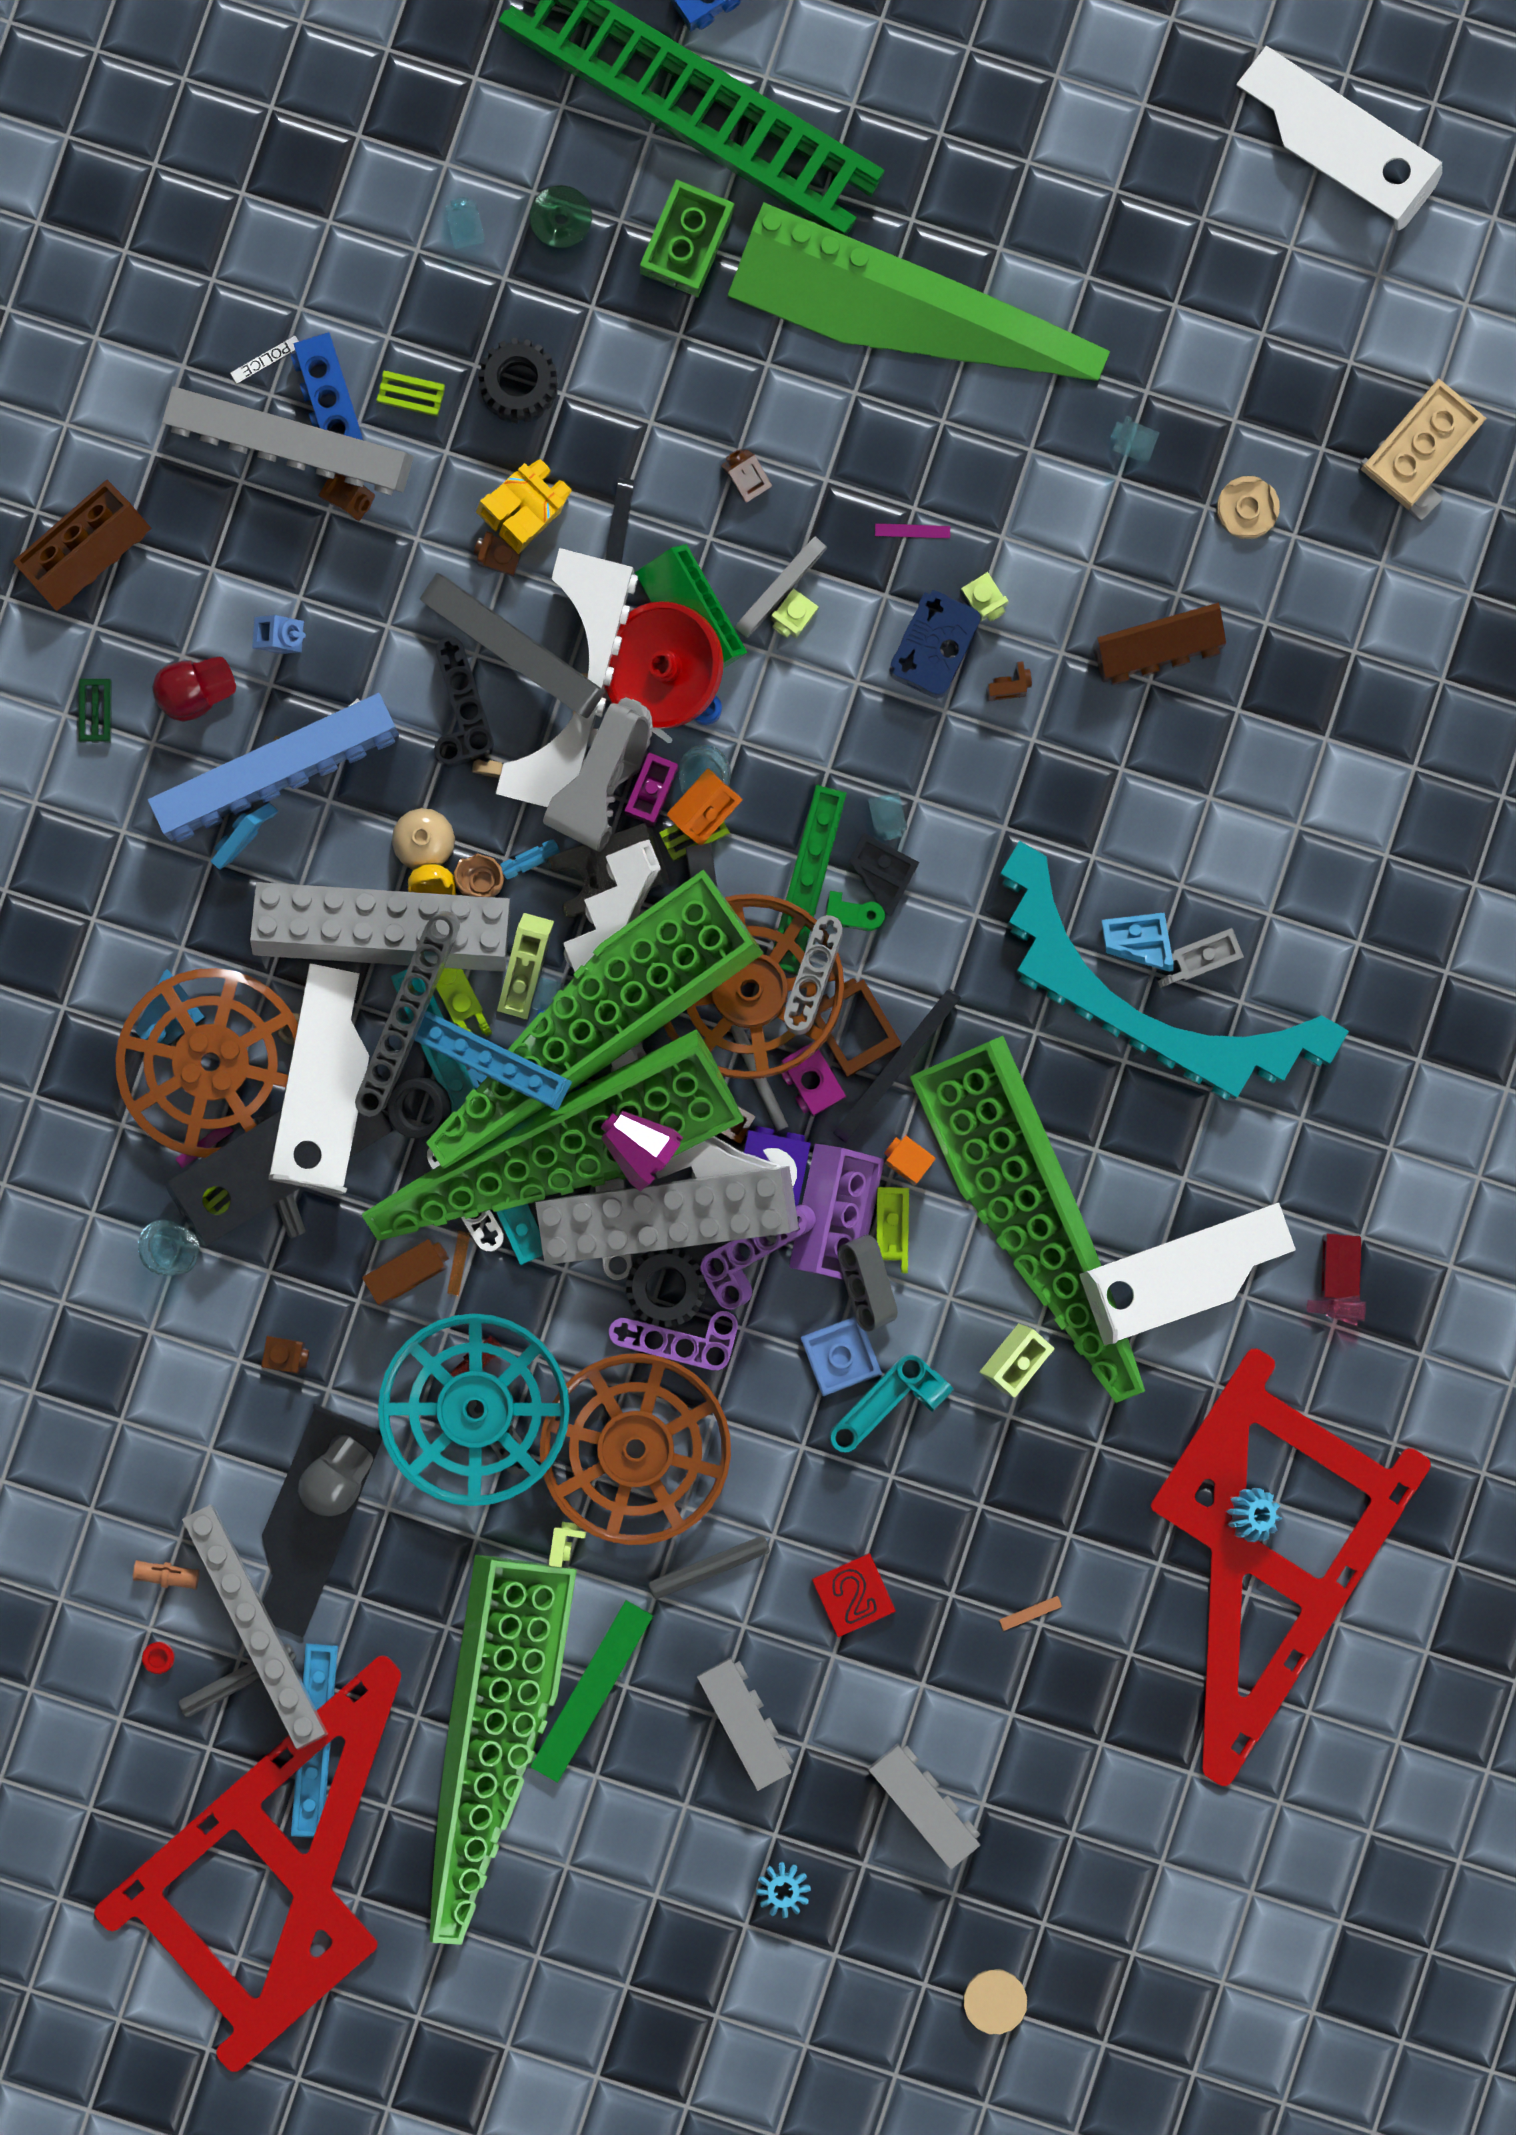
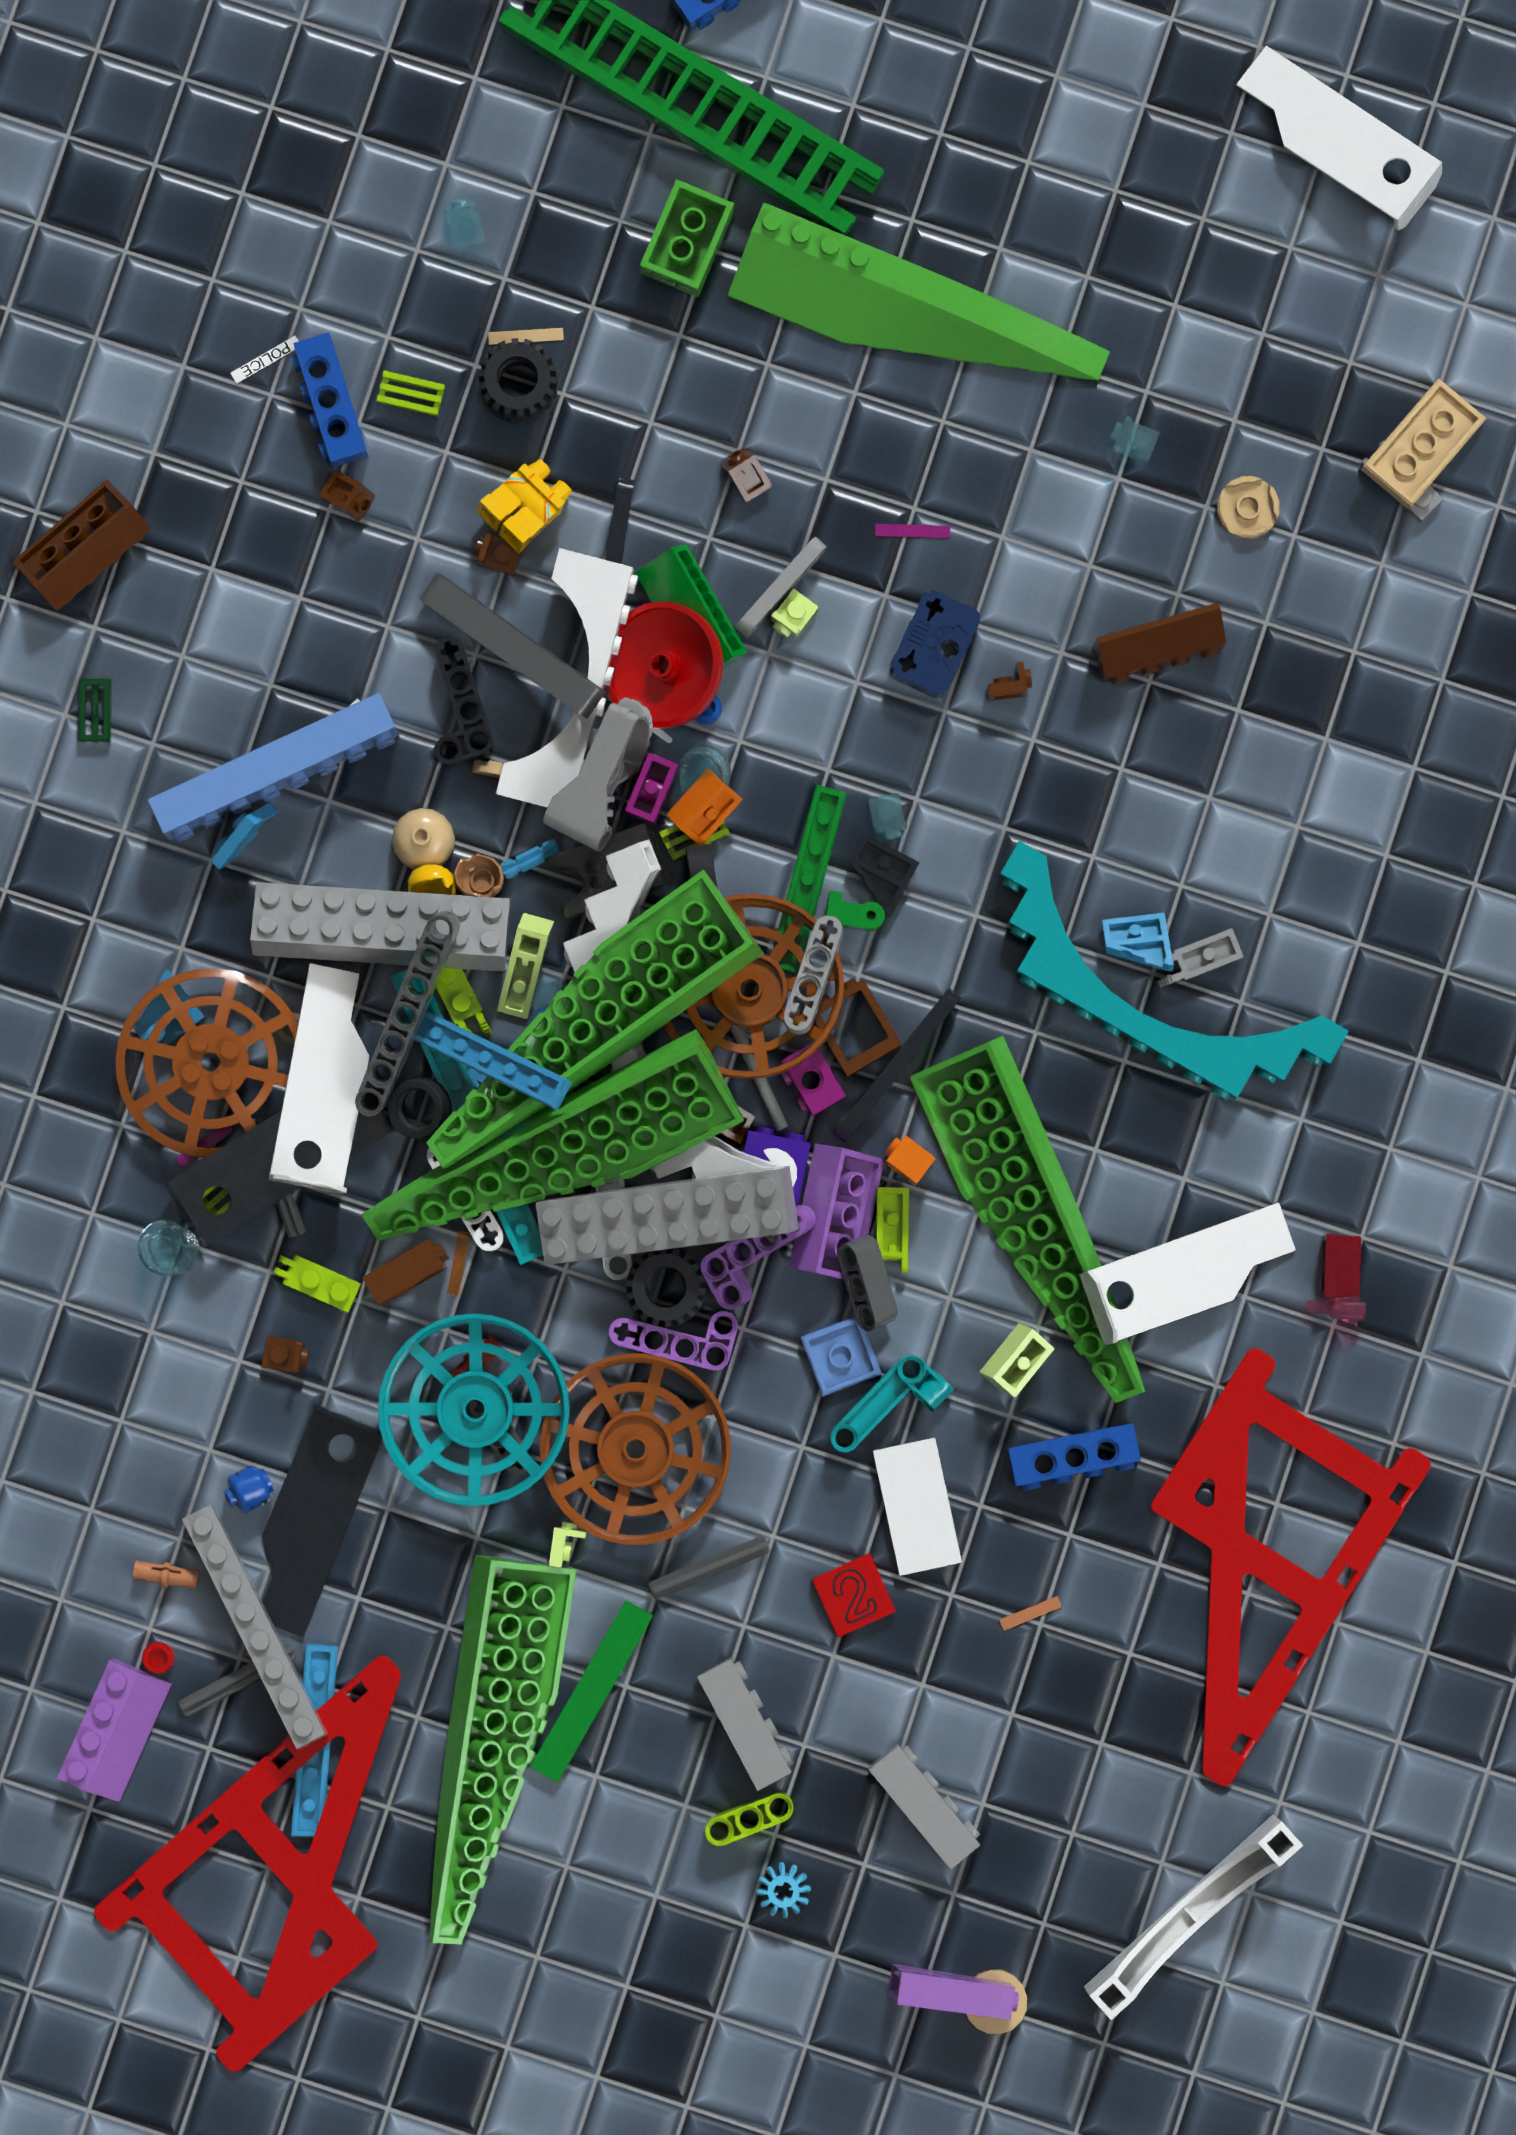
dark red piece [152,657,236,722] -> none
light grey brick [162,386,414,496] -> none
medium blue brick [252,615,306,654] -> none
dark grey piece [298,1436,373,1516] -> none
clear green dish [529,185,592,248] -> none
magenta cone [601,1111,683,1192] -> none
yellowish green bracket [961,572,1009,622] -> none
medium azure gear [1226,1488,1282,1542] -> none
none -> medium lavender slope [57,1658,172,1802]
none -> blue head [224,1465,274,1513]
none -> lime hinge [273,1255,362,1313]
none -> tan sticker [488,328,564,345]
none -> lime beam [705,1791,793,1846]
none -> white tile [873,1437,962,1576]
none -> medium lavender slope [888,1964,1019,2020]
none -> blue brick [1007,1423,1141,1491]
none -> white arch [1084,1815,1303,2020]

